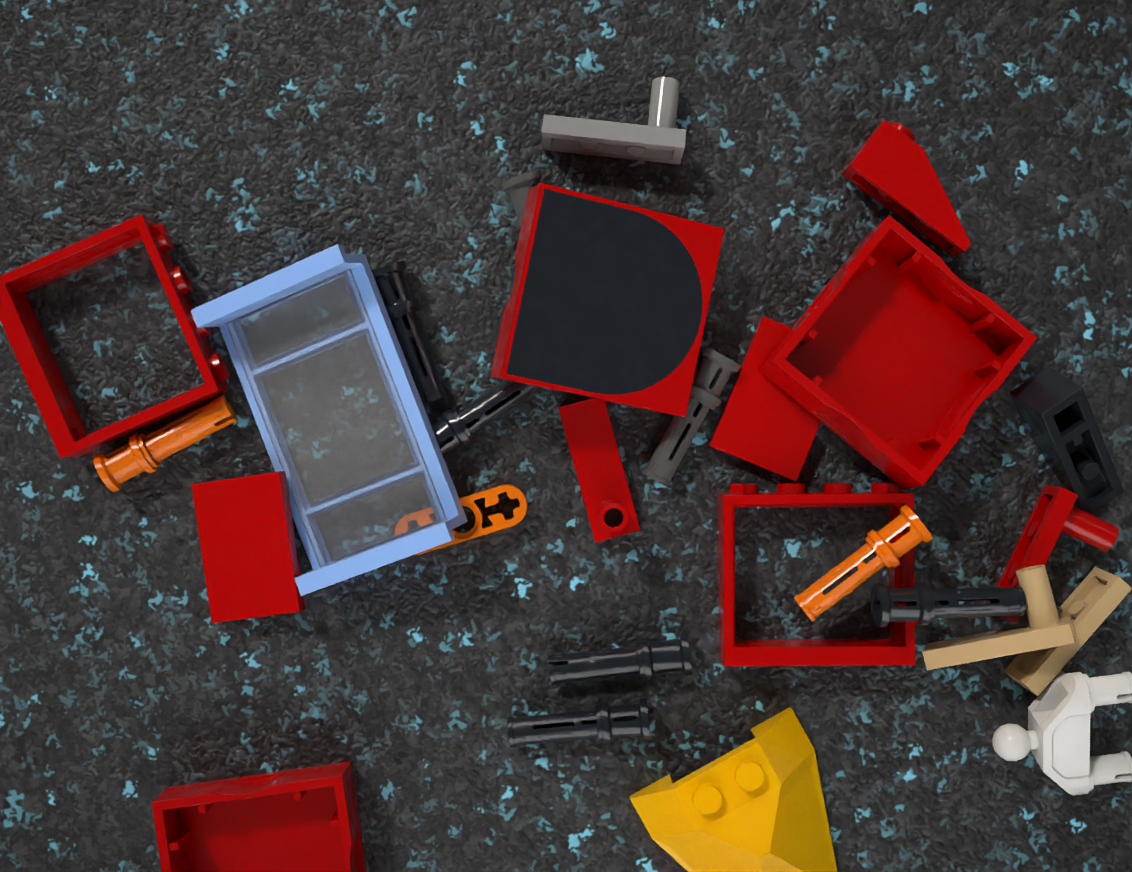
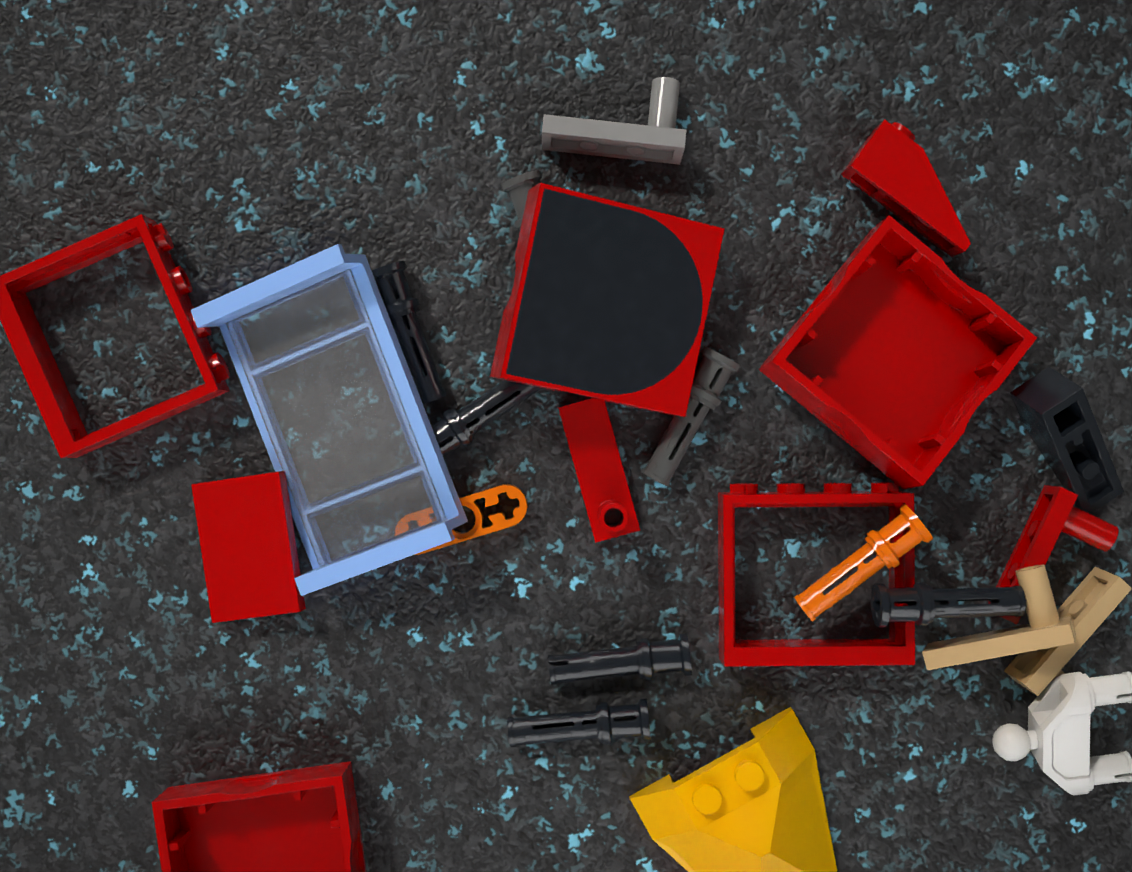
orange pin [93,395,238,492] -> none
red tile [708,316,821,481] -> none

